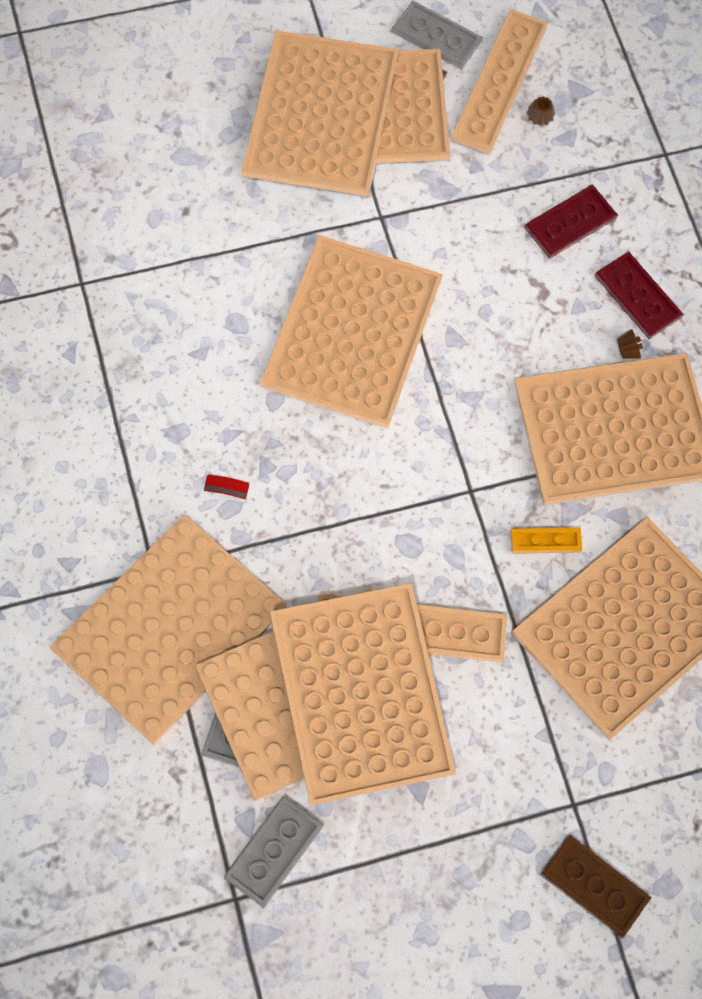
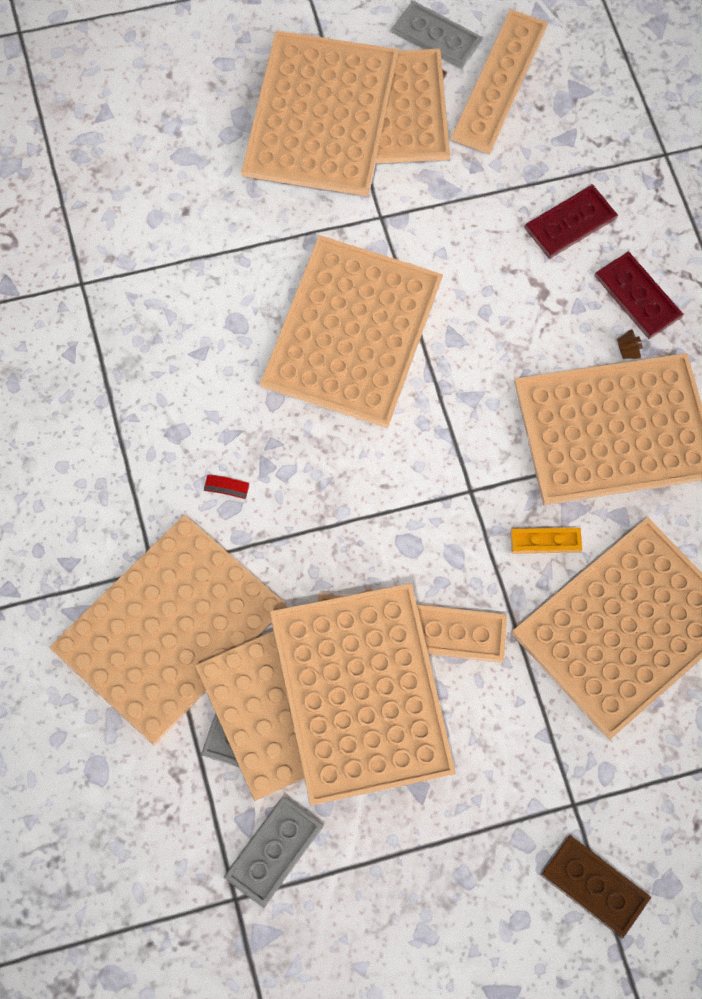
reddish brown piece [527,96,555,126] -> none

